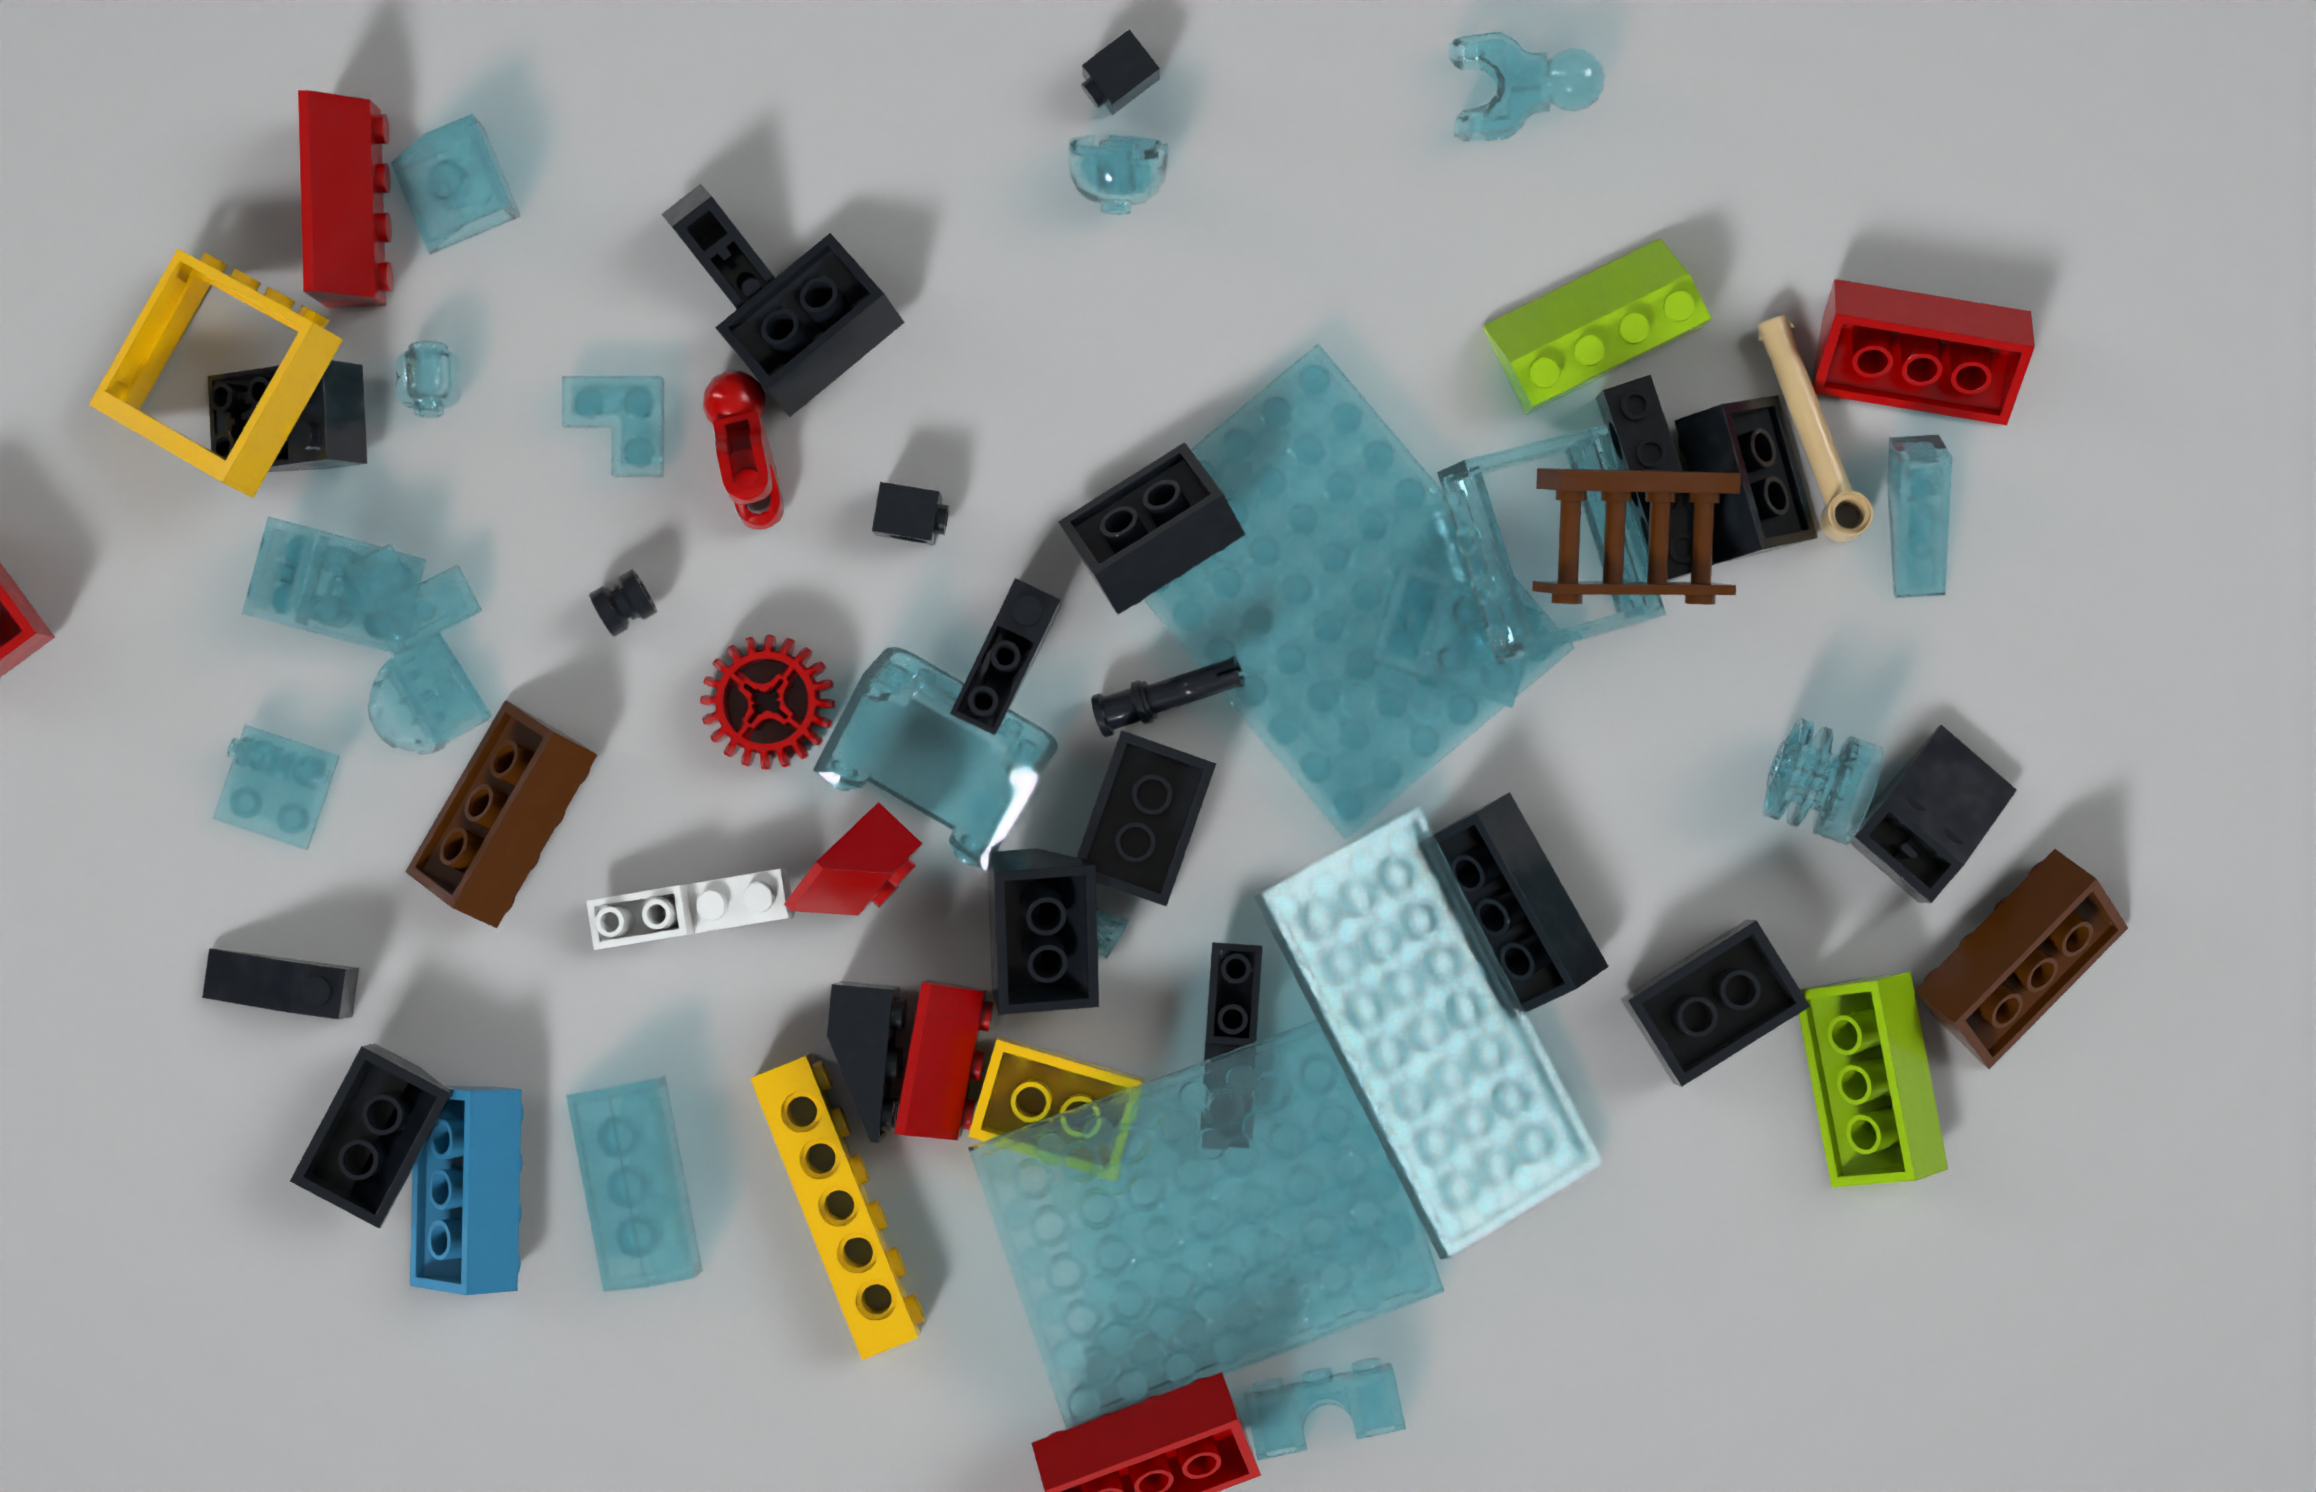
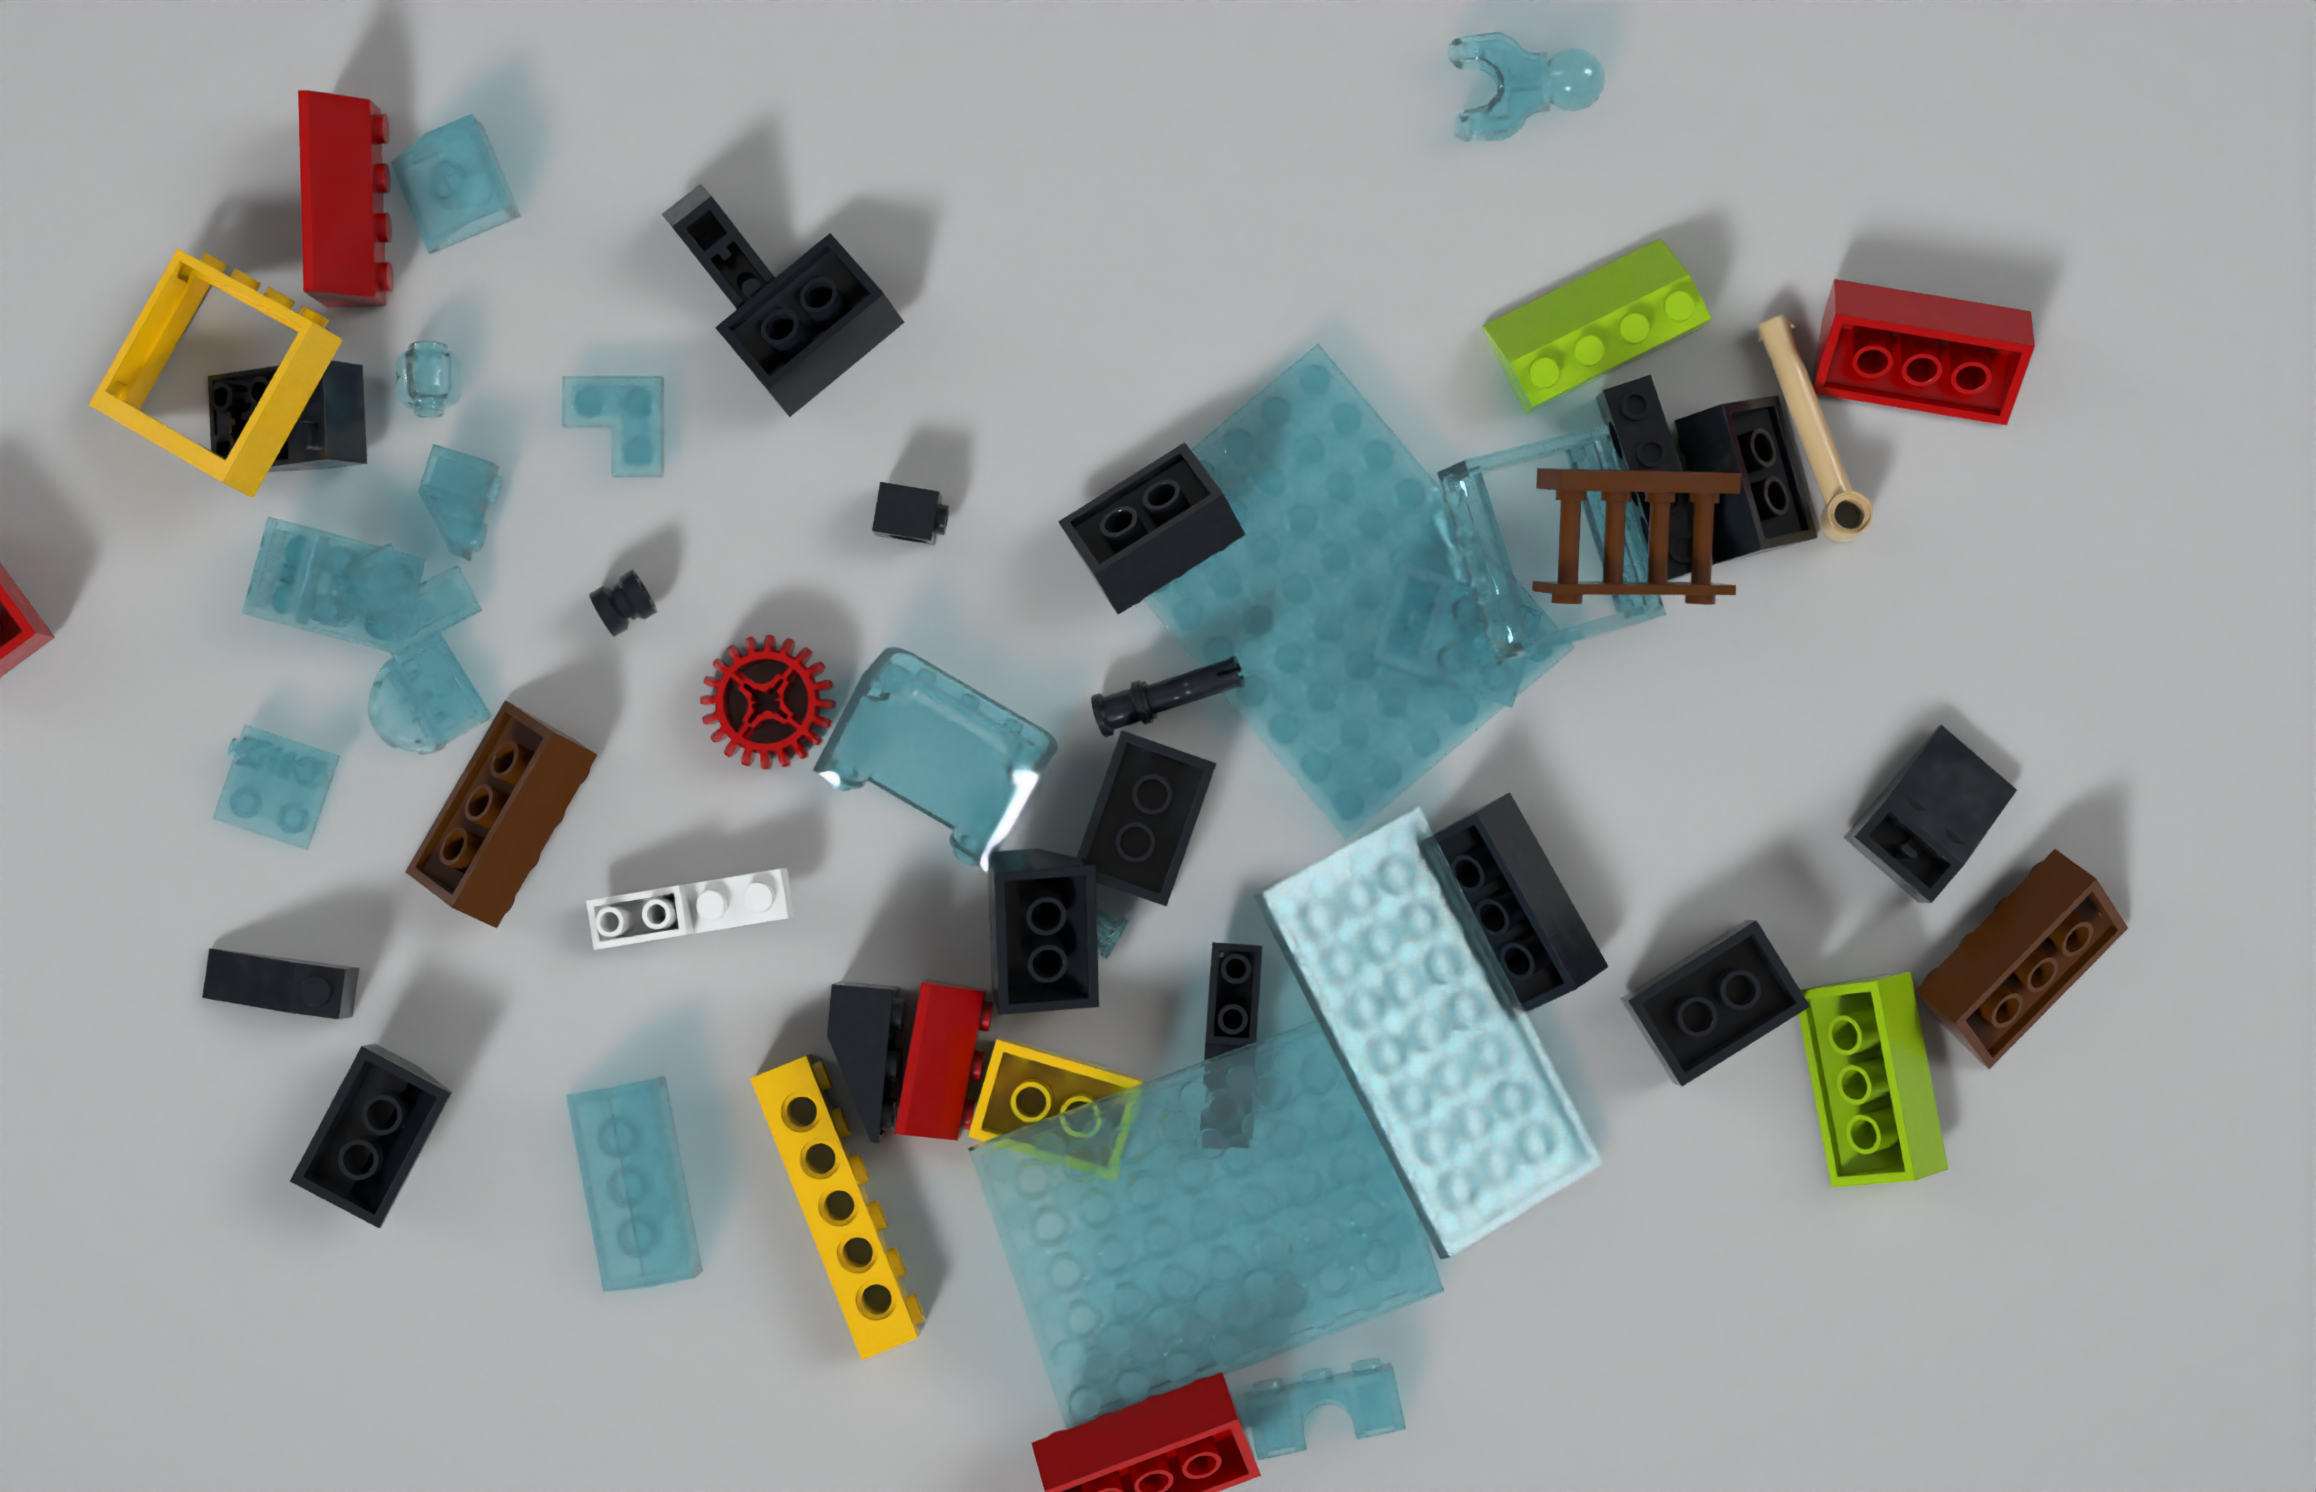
dark azure slope [410,1086,524,1295] -> none
red piece [703,371,784,530] -> none
red slope [784,802,923,916] -> none
black slope [950,578,1061,736] -> none
clear light blue cylinder [1068,135,1169,215] -> none
black brick [1081,29,1160,115] -> none
clear light blue wheel [1763,718,1884,845] -> none
clear light blue slope [1887,435,1952,598] -> none
none -> clear light blue slope [418,444,502,561]

